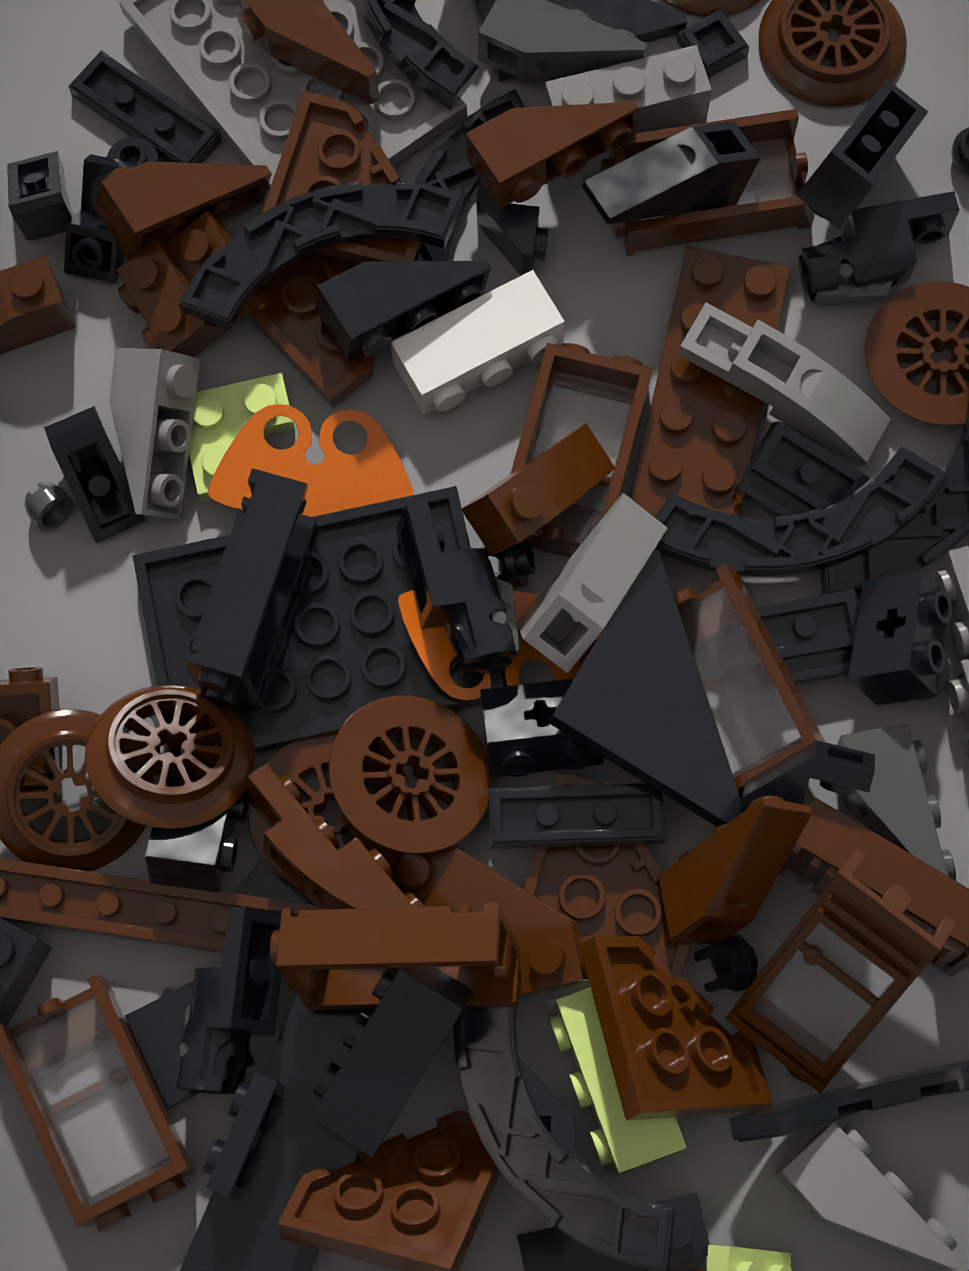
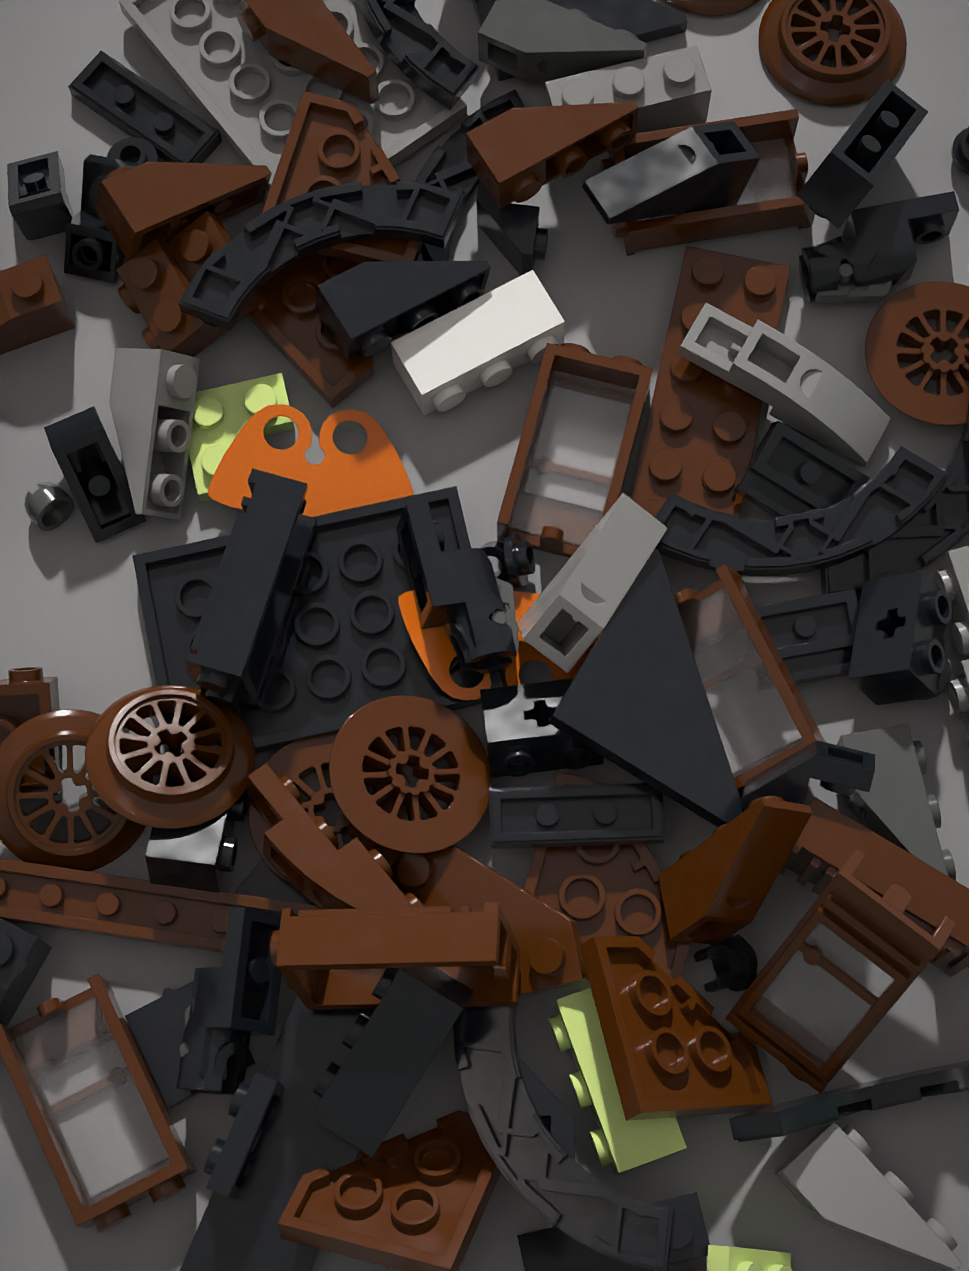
reddish brown slope [461,423,615,556] -> none
black tile [677,9,749,78] -> none

